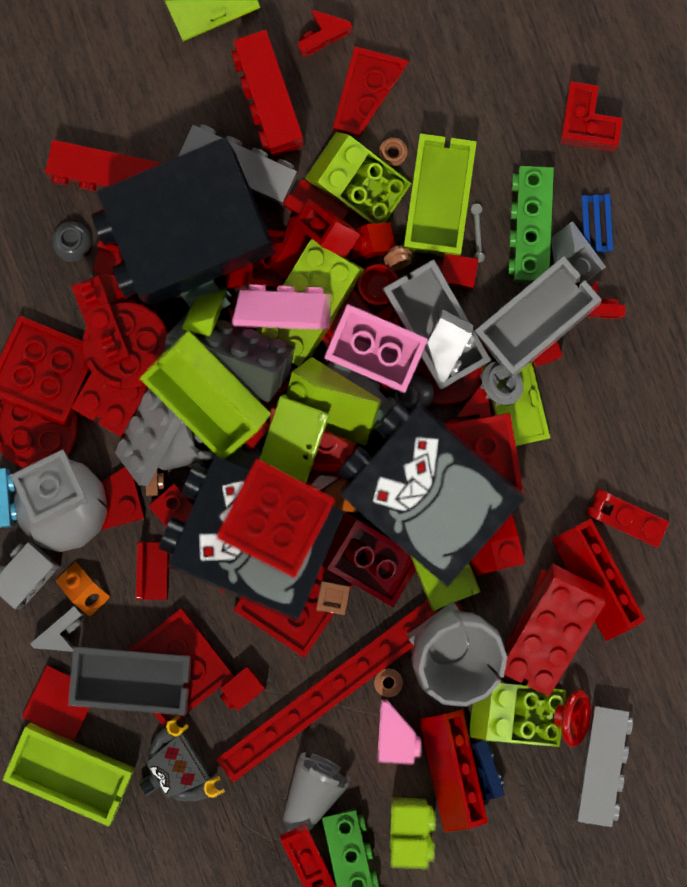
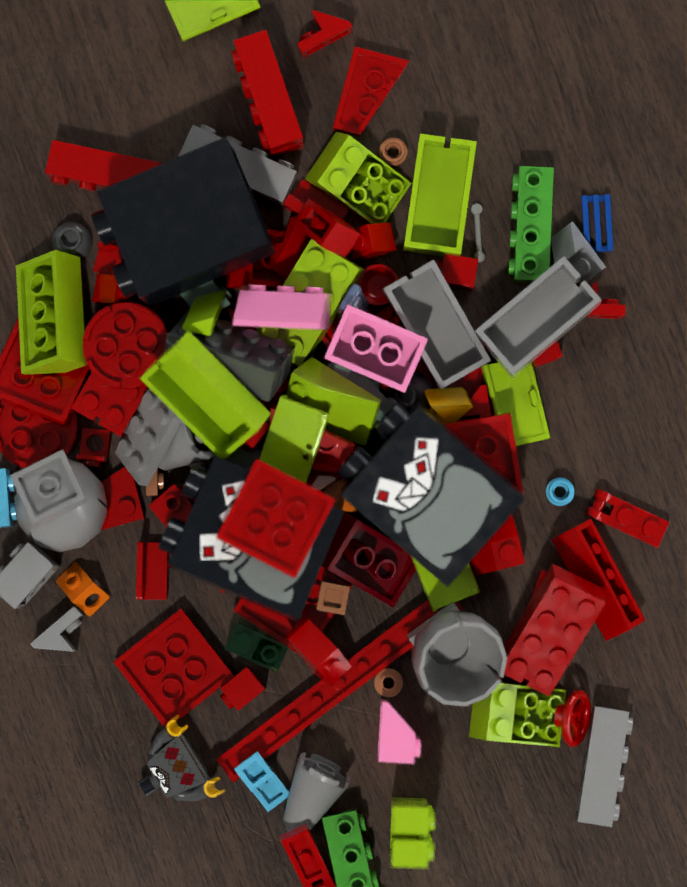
lime piece [2,723,136,826] -> none
red tile [22,665,91,741] -> none
dark grey piece [68,646,192,715] -> none
red plate [71,276,130,368] -> none
nougat plate [384,246,412,270] -> none
red brick [419,709,488,832] -> none
slope [427,310,475,383] -> none
dark blue plate [470,740,505,800] -> none
light grey gear [480,361,523,406] -> none
red panel [559,82,623,152] -> none
none -> lime slope [16,250,86,375]
none -> red bracket [76,428,111,467]
none -> clear green slope [224,622,289,673]
none -> medium azure slope [234,751,289,812]
none -> red slope [286,617,352,686]
none -> sand blue slope [337,284,369,320]
none -> yellow slope [424,387,473,423]
none -> medium azure plate [546,477,574,506]

